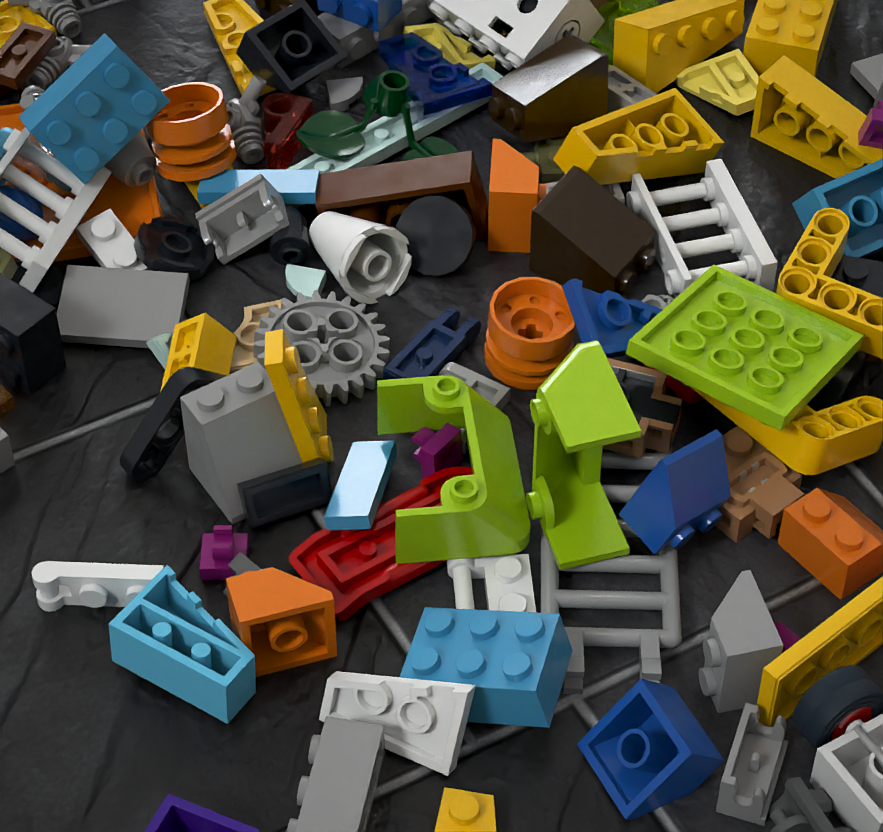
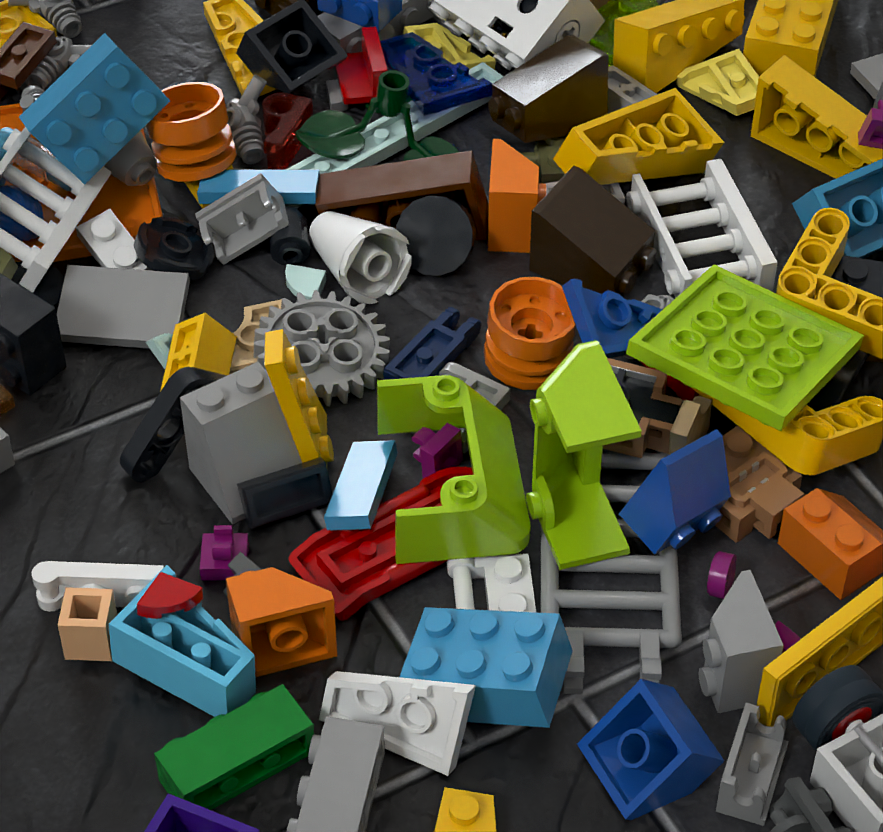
none -> light nougat brick [58,587,117,661]
none -> red tile [137,572,203,619]
none -> green brick [154,684,314,810]
none -> red panel [334,26,388,105]
none -> tan tile [669,396,712,455]
none -> magenta tile [707,551,737,599]

